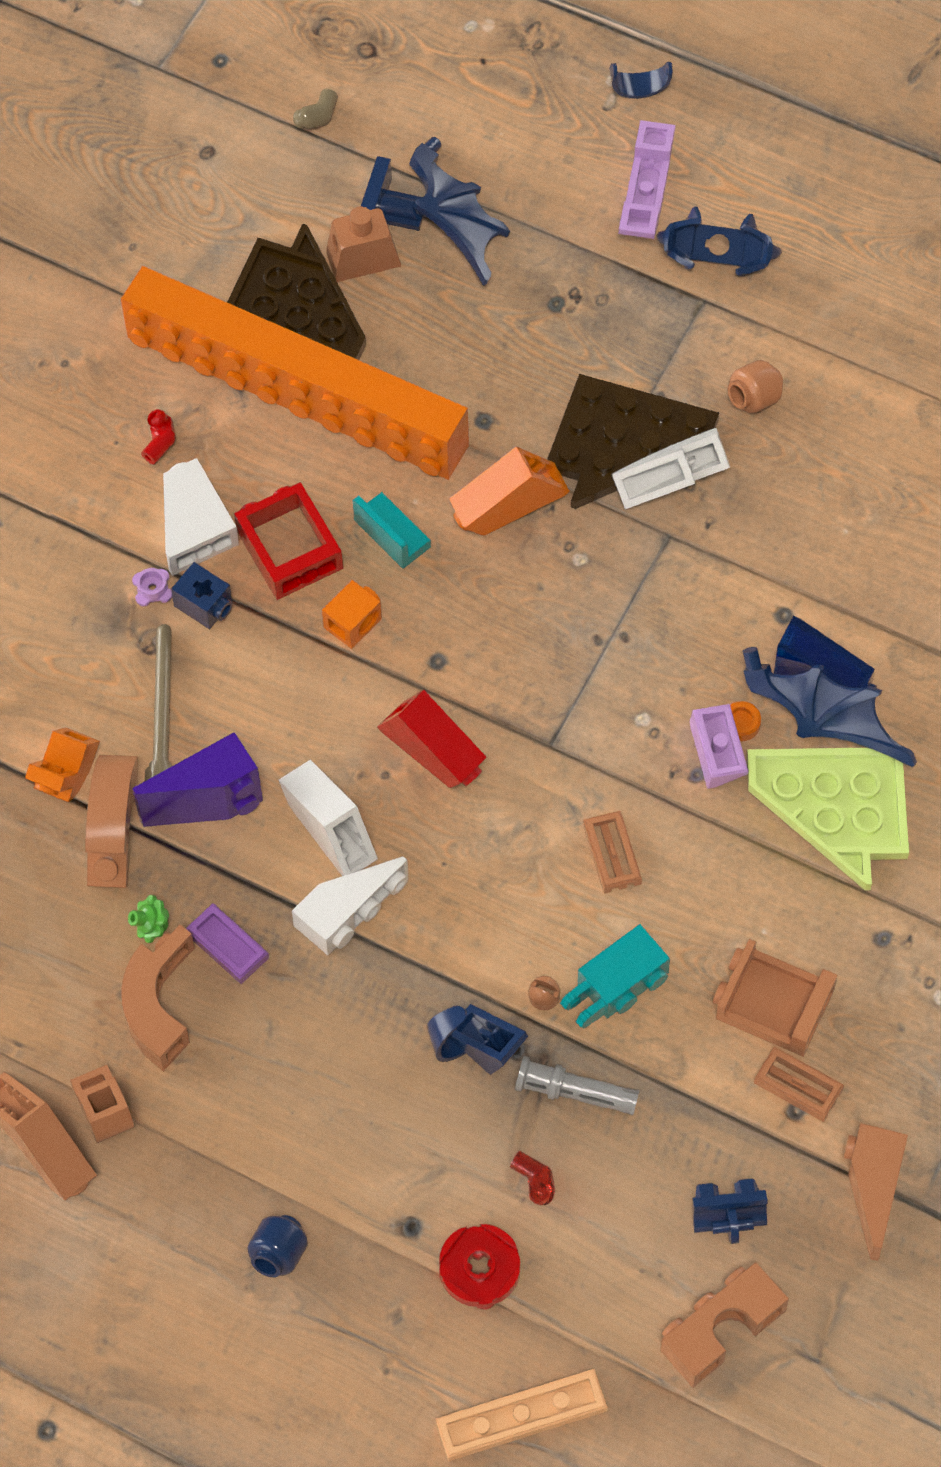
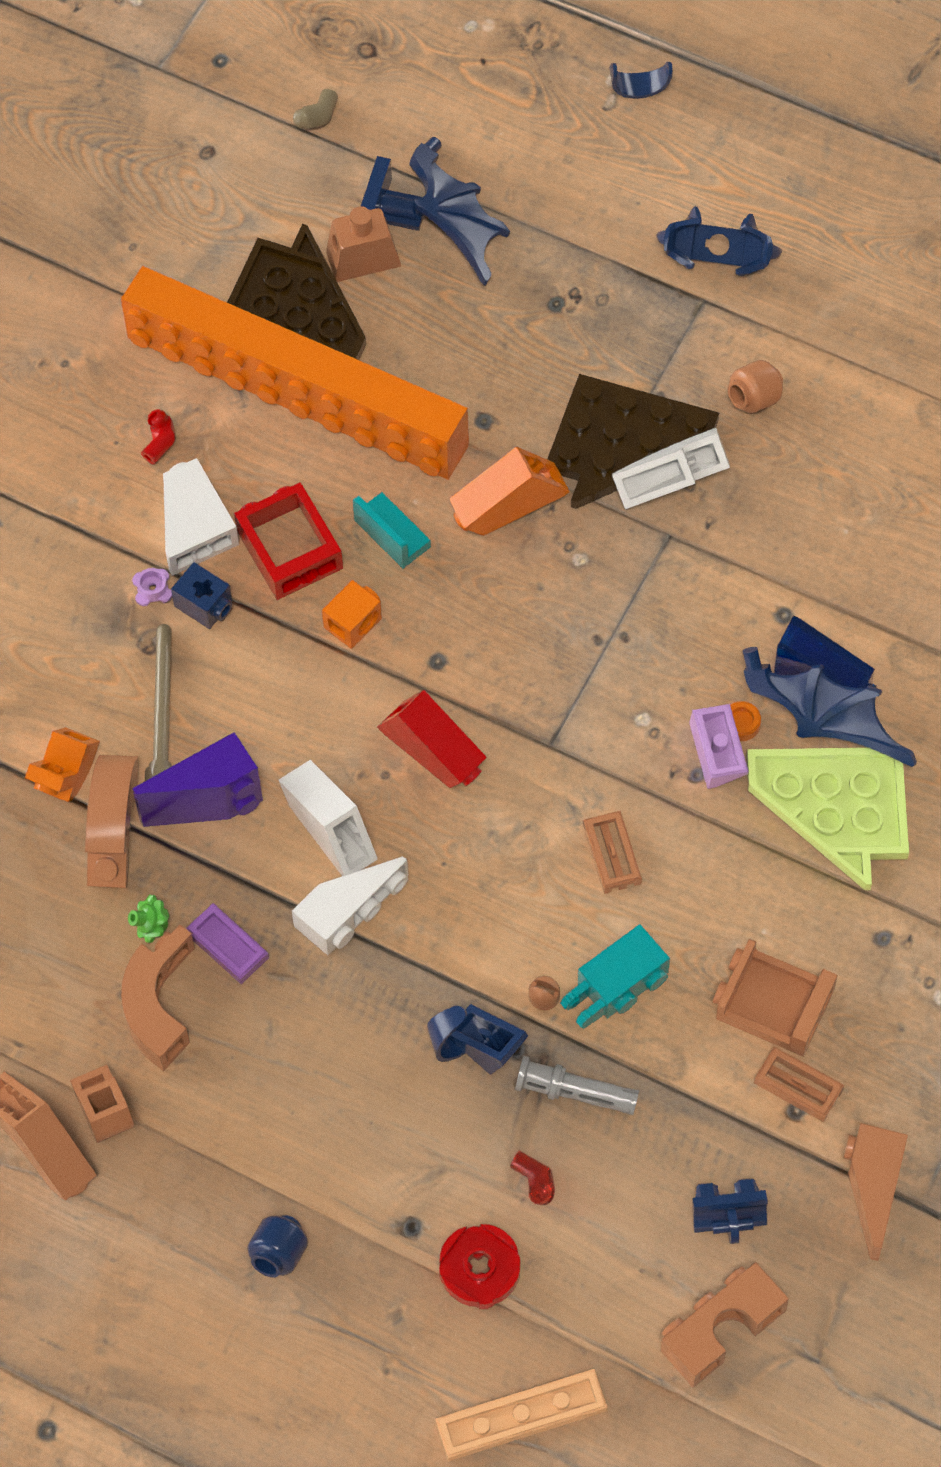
lavender slope [618,120,675,239] -> none

